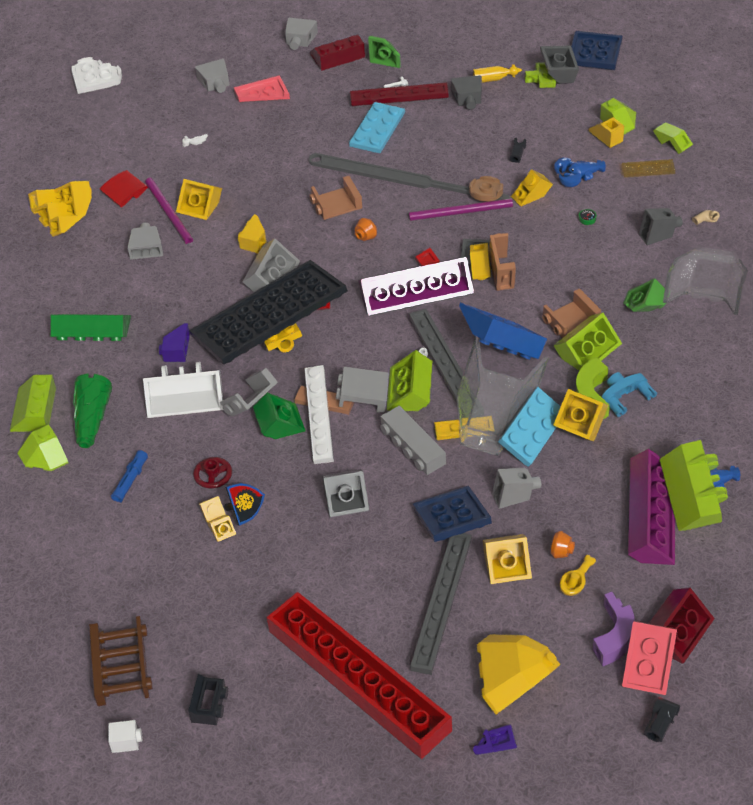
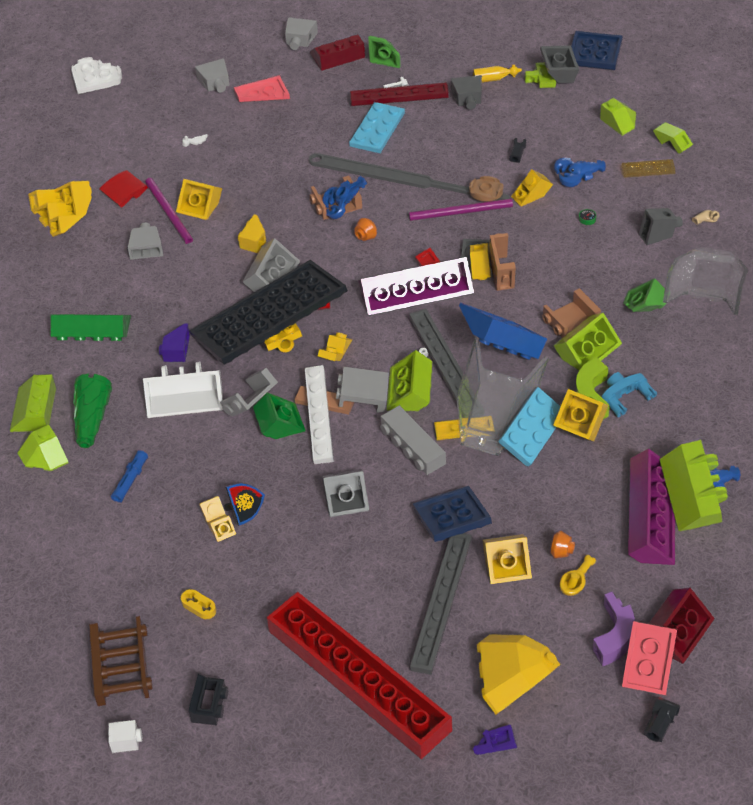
dark red piece [193,457,232,489] -> none
light grey torso [492,468,541,509] -> none
yellow slope [589,117,624,148] -> none
none -> yellow beam [181,589,216,619]
none -> yellow slope [318,332,352,361]
none -> blue animal [322,176,367,219]

